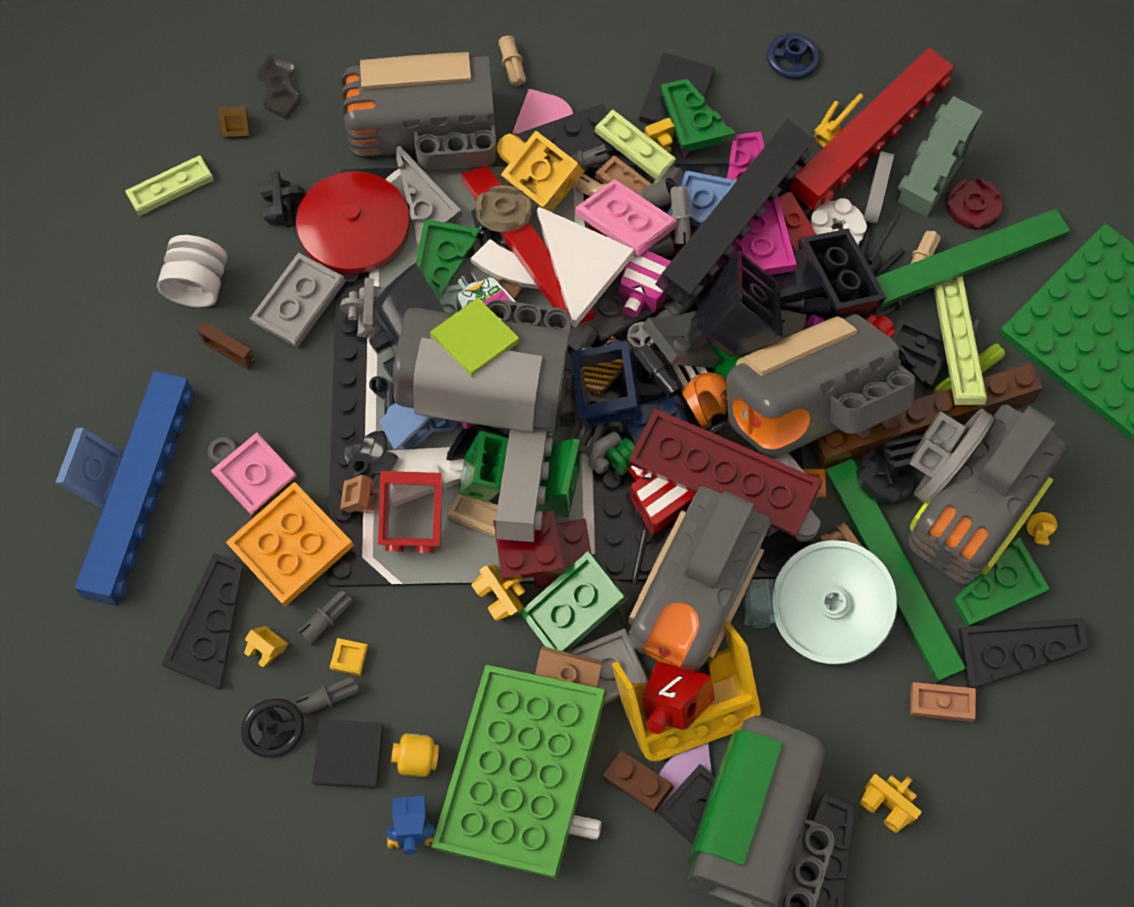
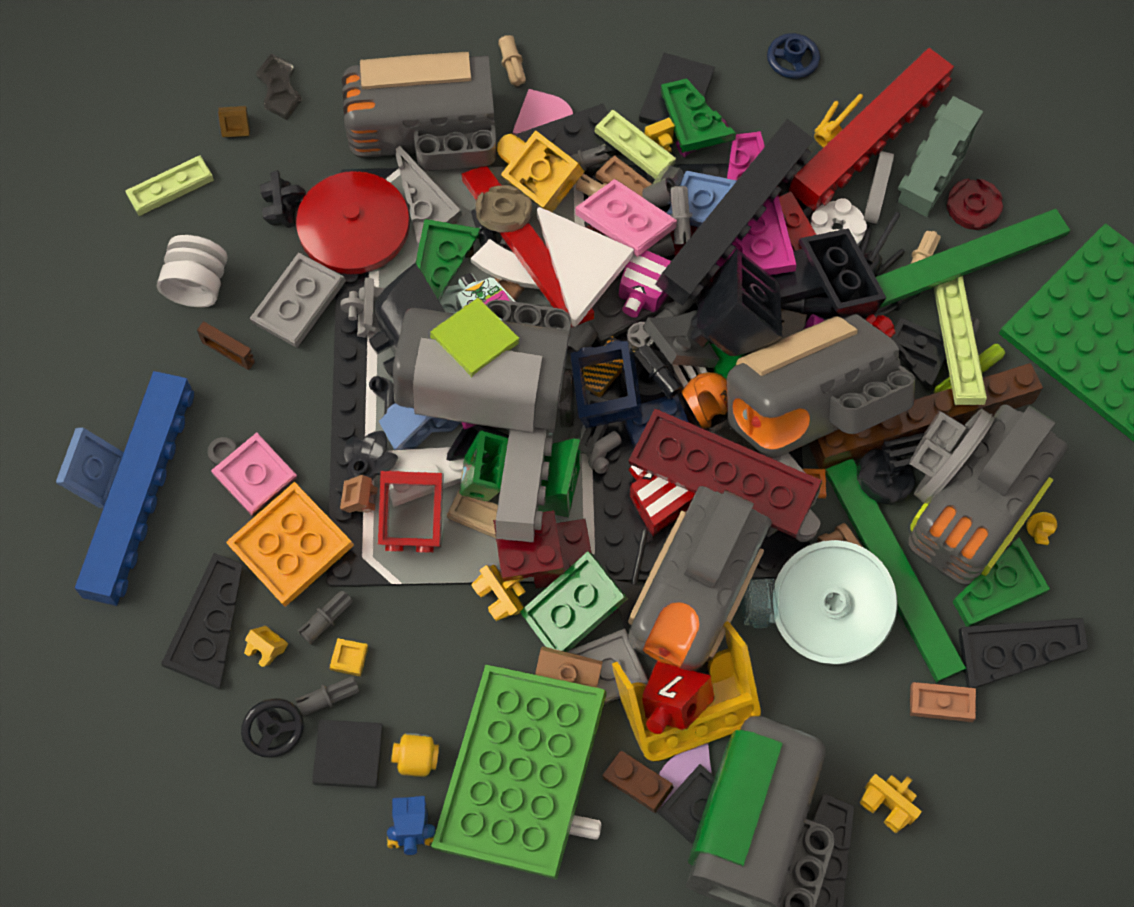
green wheel [605,438,635,475] -> none

